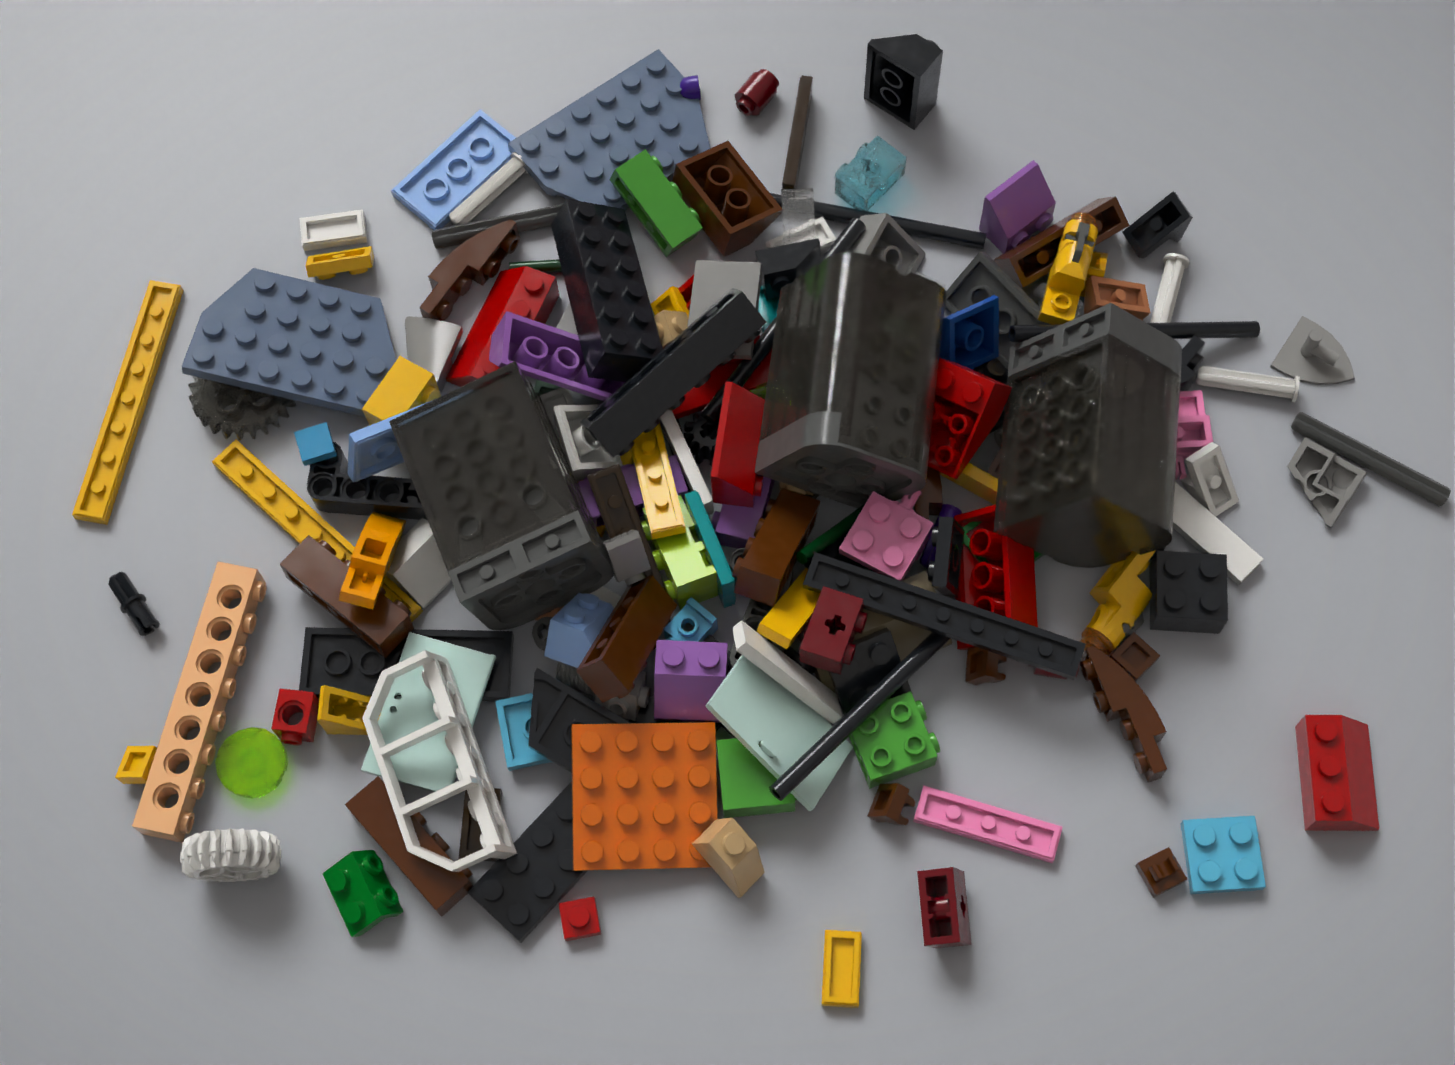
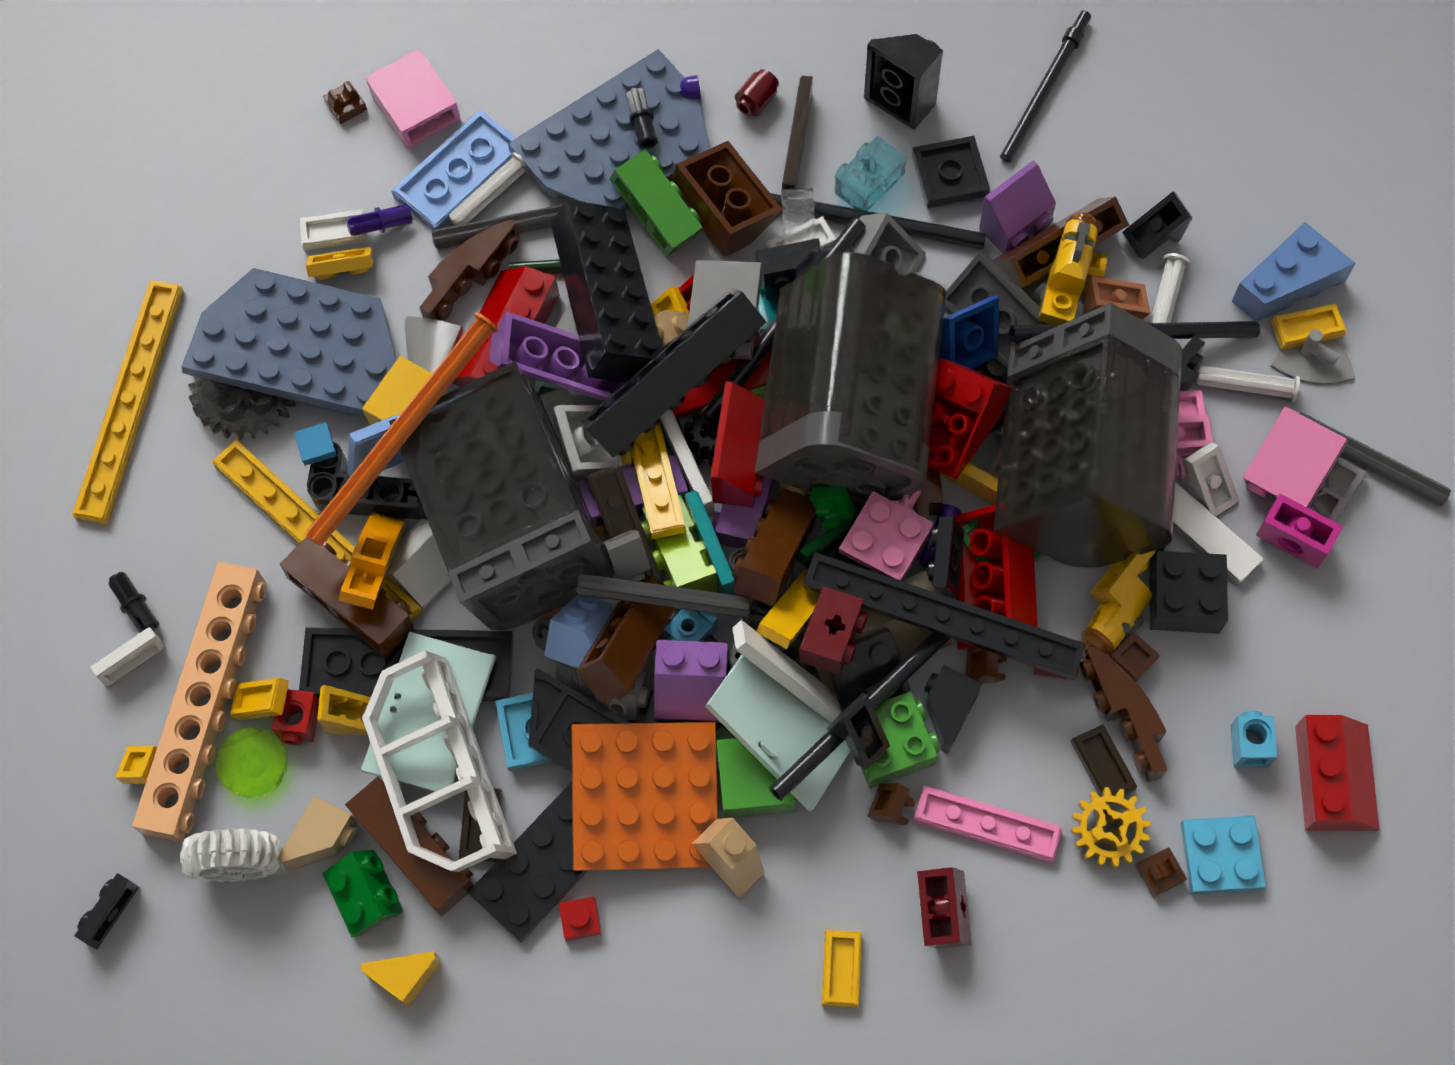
none -> black plate [74,873,139,949]
none -> white tile [90,627,165,687]
none -> yellow tile [229,677,289,720]
none -> tan slope [278,796,358,870]
none -> orange axle [306,312,499,546]
none -> reddish brown tile [323,81,367,125]
none -> dark purple axle [347,203,412,236]
none -> yellow slope [361,951,440,1007]
none -> bright pink brick [365,49,461,148]
none -> dark grey axle [576,574,750,618]
none -> black axle [626,87,658,149]
none -> green tile [809,486,855,529]
none -> black slope [827,693,890,769]
none -> black plate [912,136,990,208]
none -> black slope [924,665,982,754]
none -> black bar [1000,10,1092,162]
none -> dark brown tile [1070,724,1137,797]
none -> yellow gear [1070,787,1151,868]
none -> medium azure brick [1230,711,1278,767]
none -> medium blue wedge [1232,222,1356,322]
none -> bright pink brick [1243,406,1348,508]
none -> dark pink brick [1256,494,1343,568]
none -> yellow tile [1271,303,1347,350]

